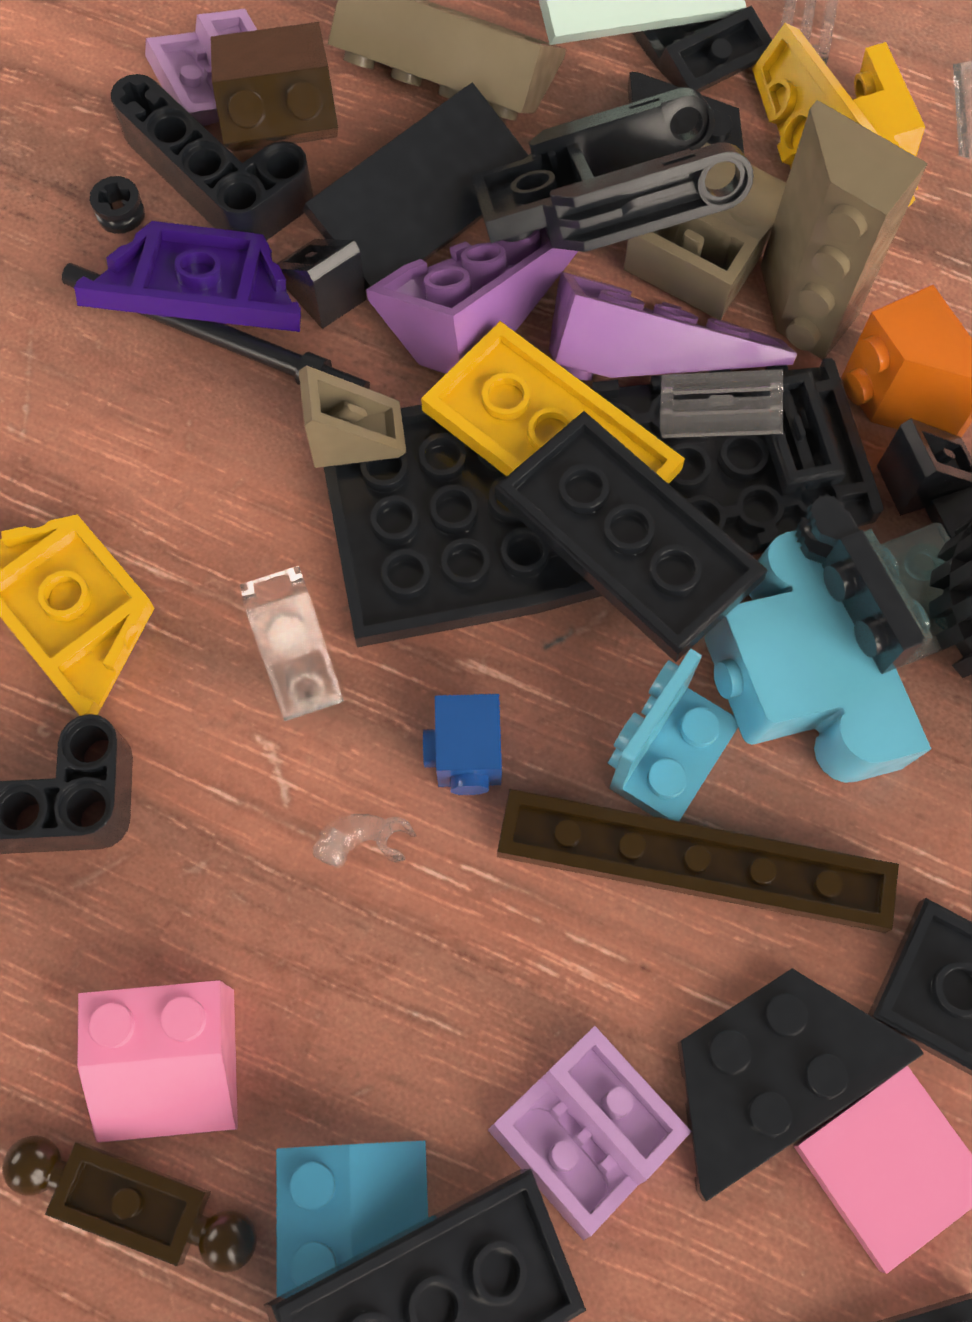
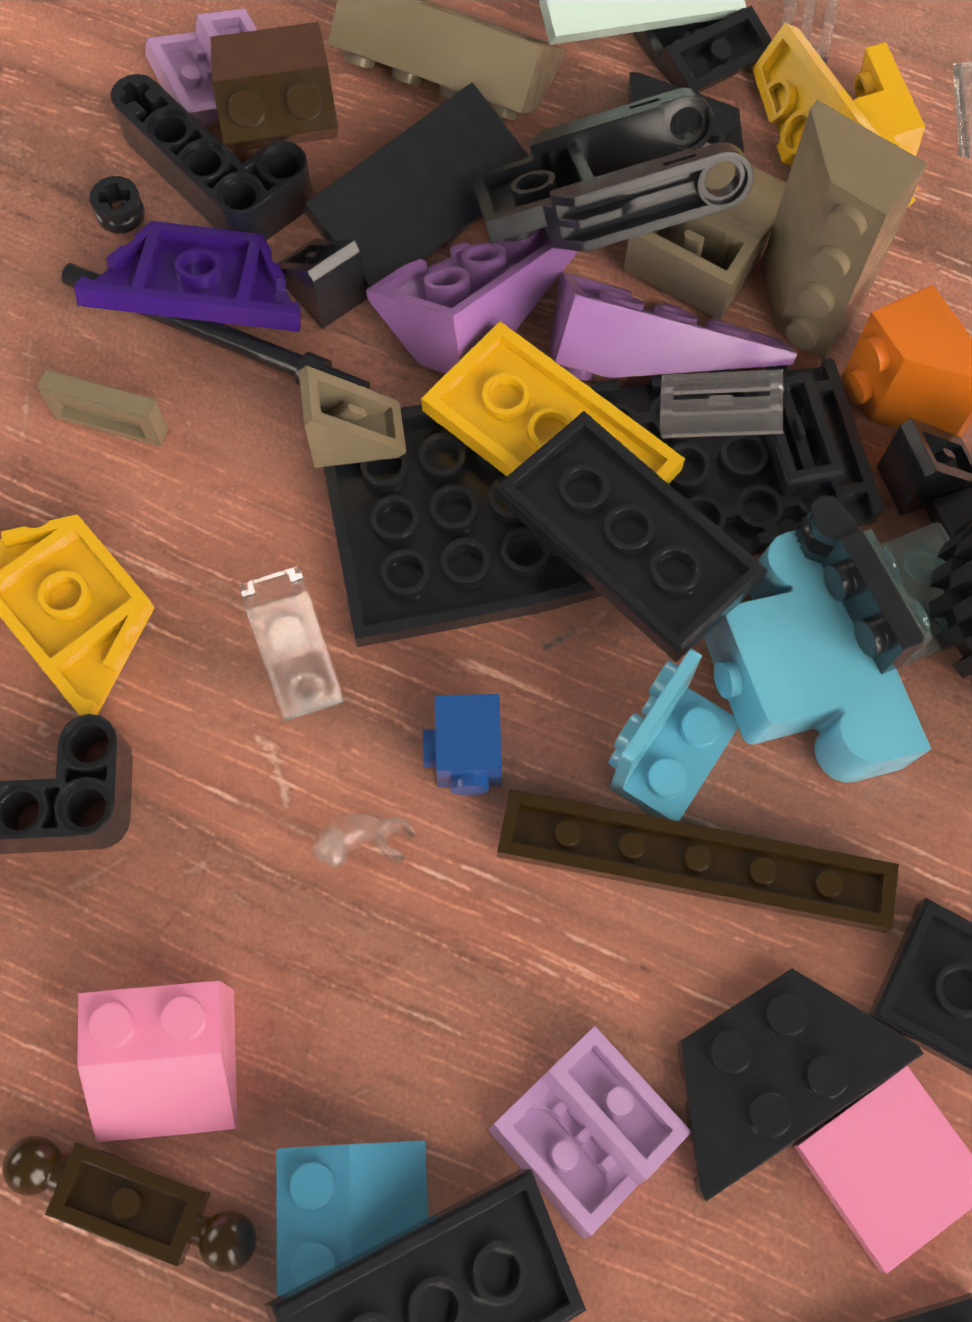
none -> dark tan tile [37,369,168,446]

